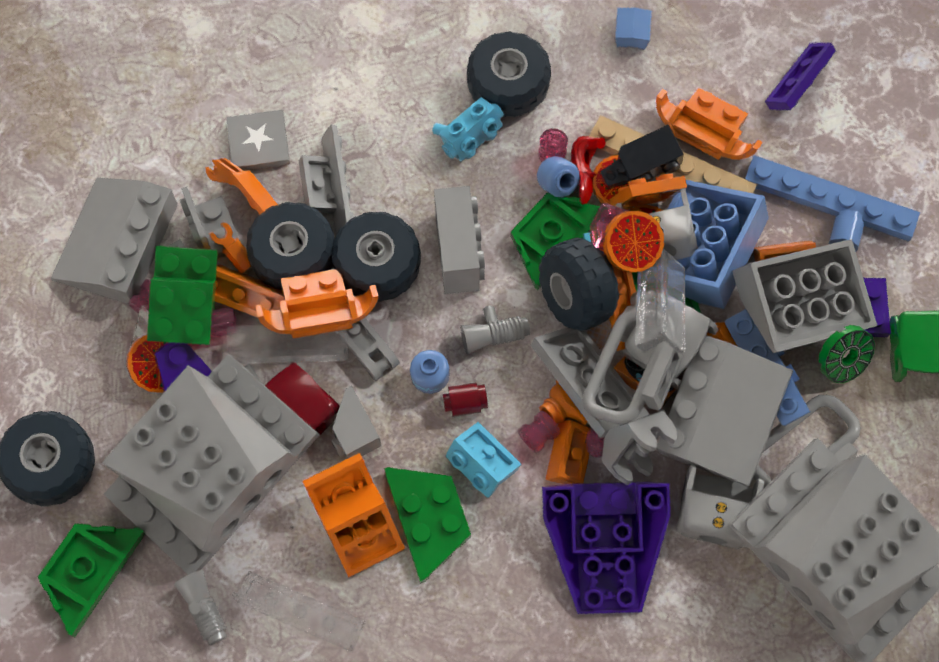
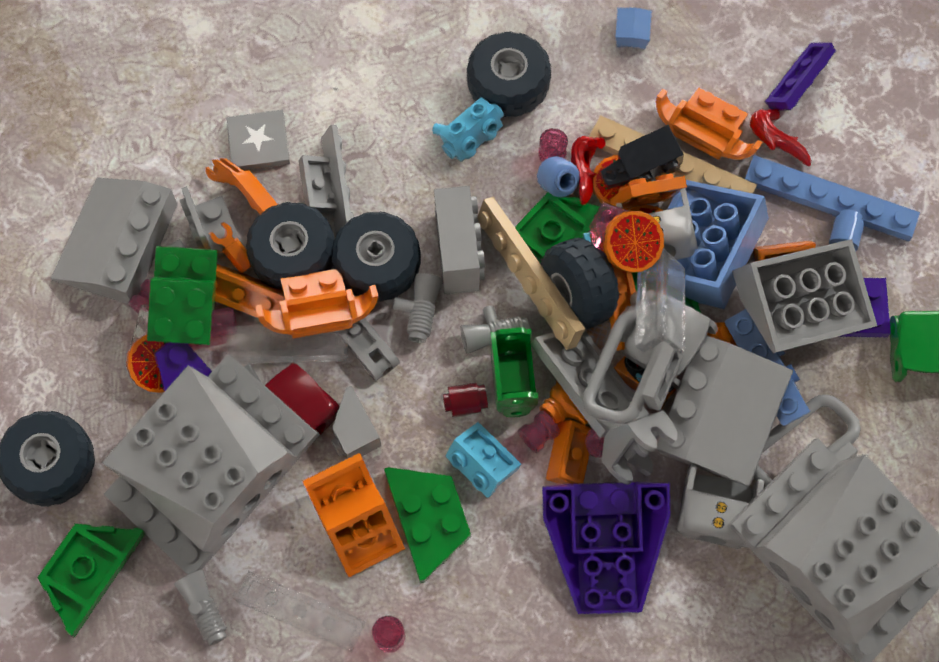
medium blue head [410,350,450,394] -> none
tile [819,325,875,383] -> none
none -> clear pink wheel [372,616,406,653]
none -> light grey piece [392,273,443,343]
none -> tan plate [477,197,585,350]
none -> green piece [490,327,538,417]
none -> red piece [750,109,811,166]

